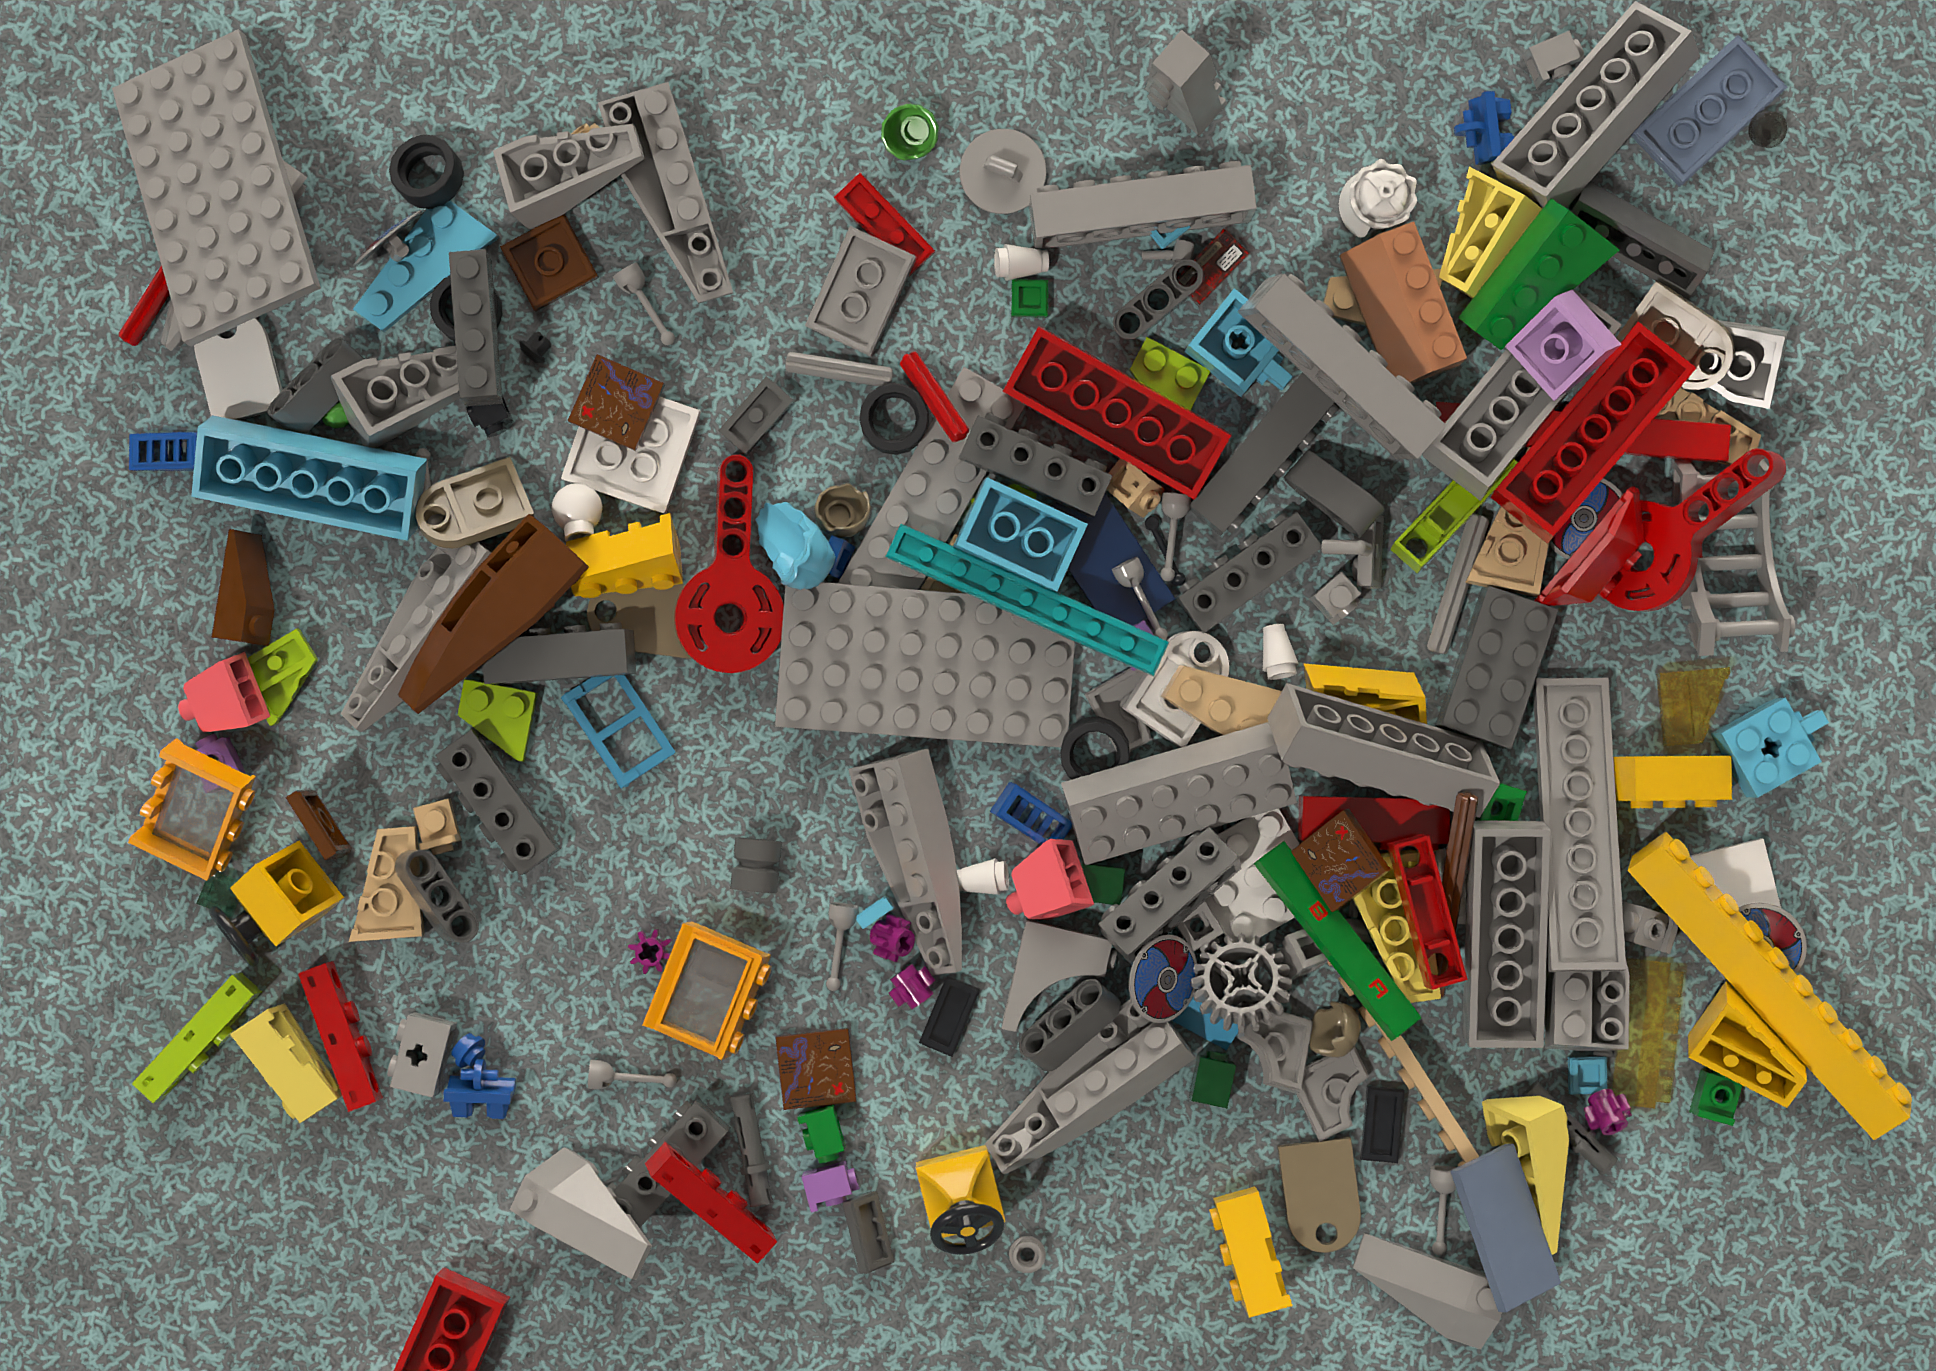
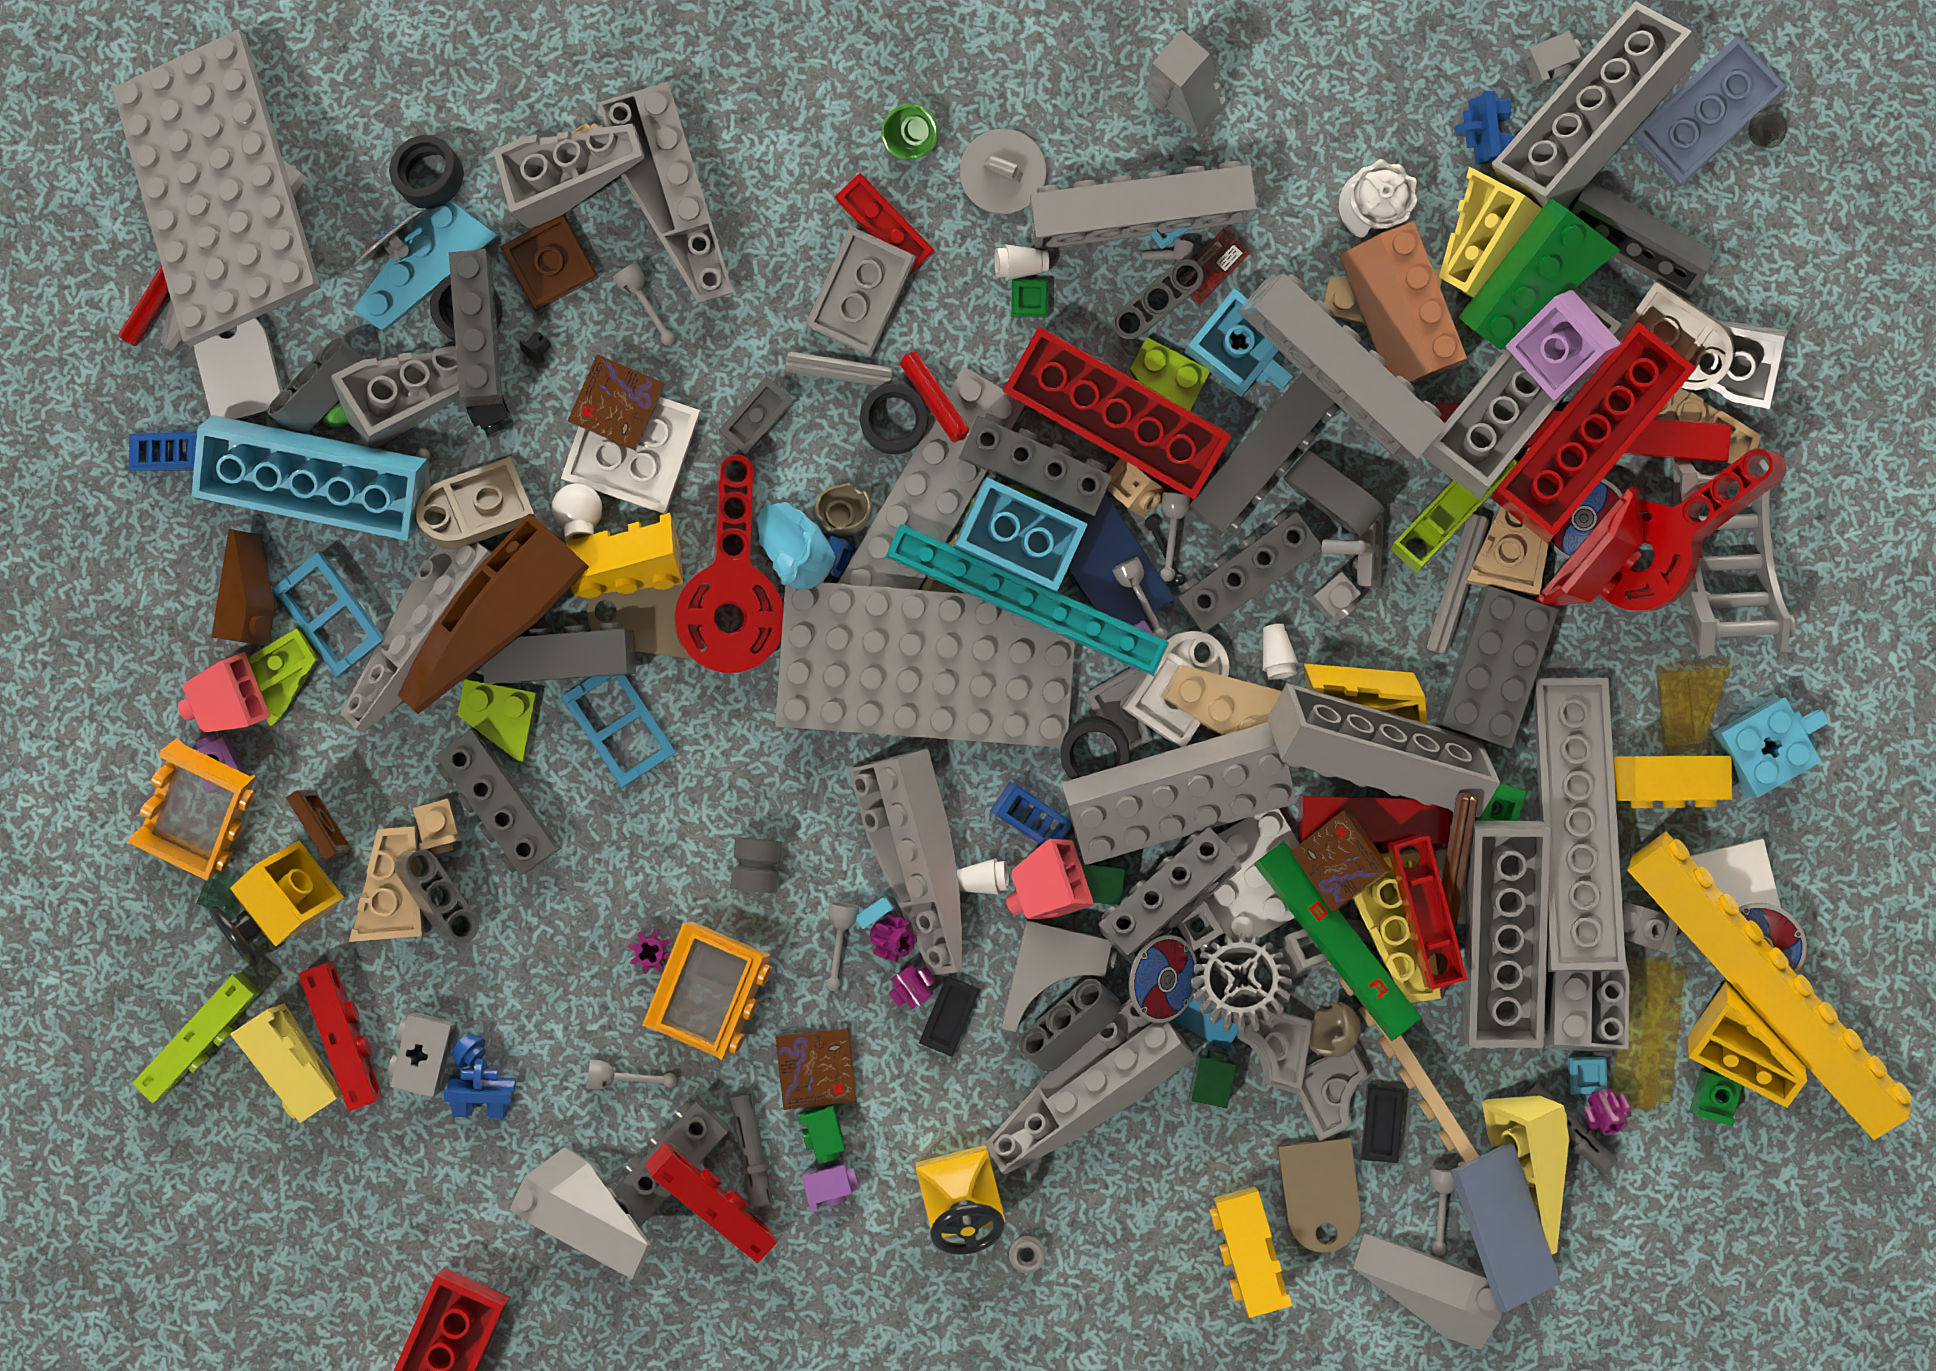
dark grey plate [842,1191,894,1274] -> none
none -> dark azure window [272,551,386,678]

